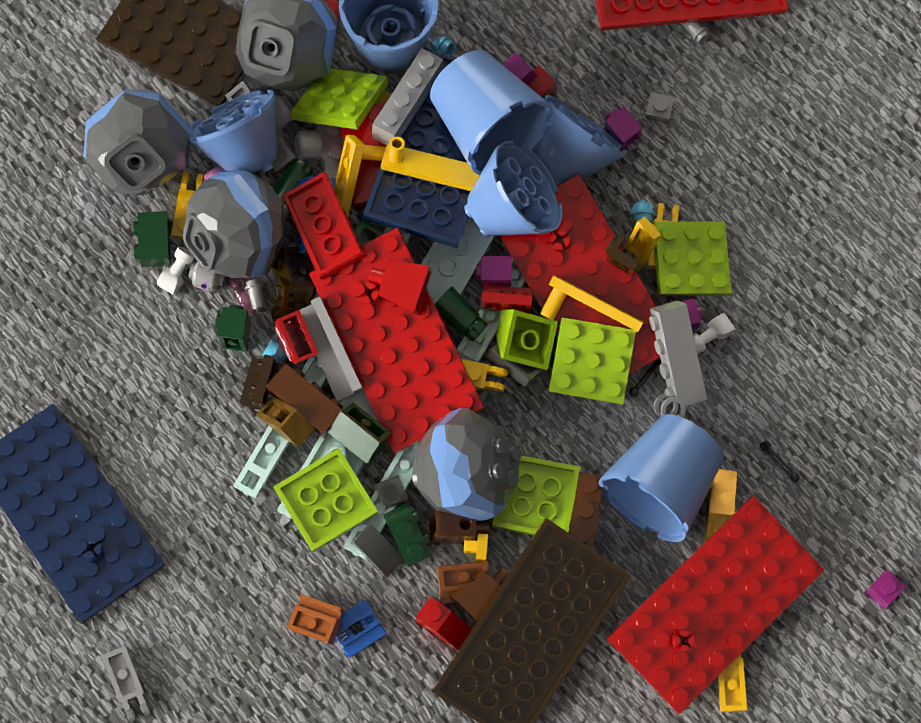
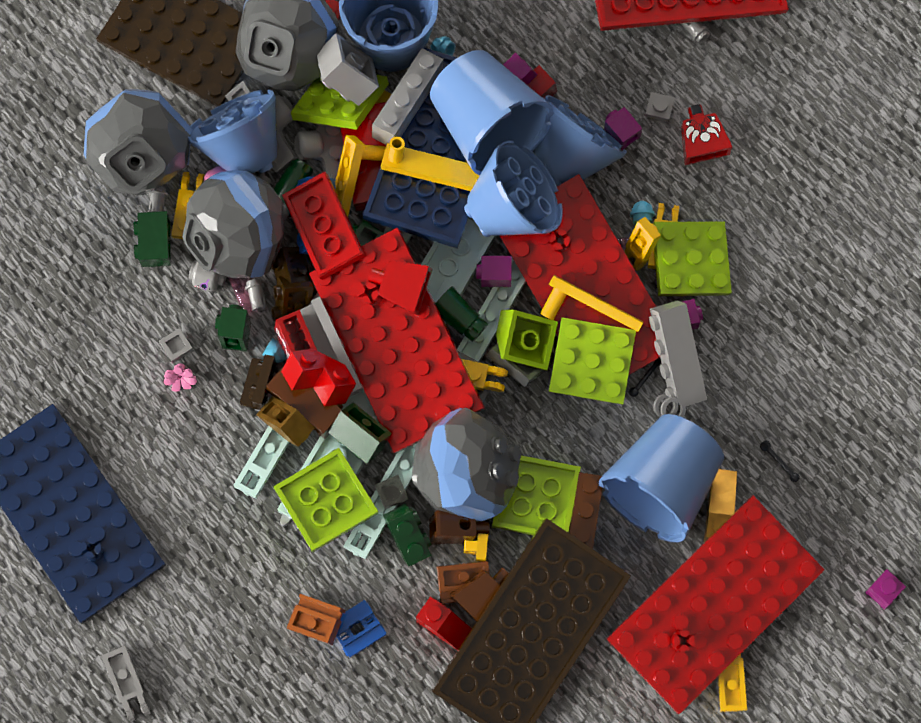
white leg [157,246,195,295] -> none
dark grey slope [351,524,403,578] -> none
red bracket [481,284,533,314] -> none
dark brown bracket [605,234,639,277] -> none
white leg [693,313,736,354] -> none
none -> light grey pin [148,186,168,212]
none -> light grey plate [159,328,194,364]
none -> bright pink plant [164,363,197,392]
none -> red brick [281,349,356,407]
none -> light grey brick [317,33,379,106]
none -> torso [681,104,732,165]

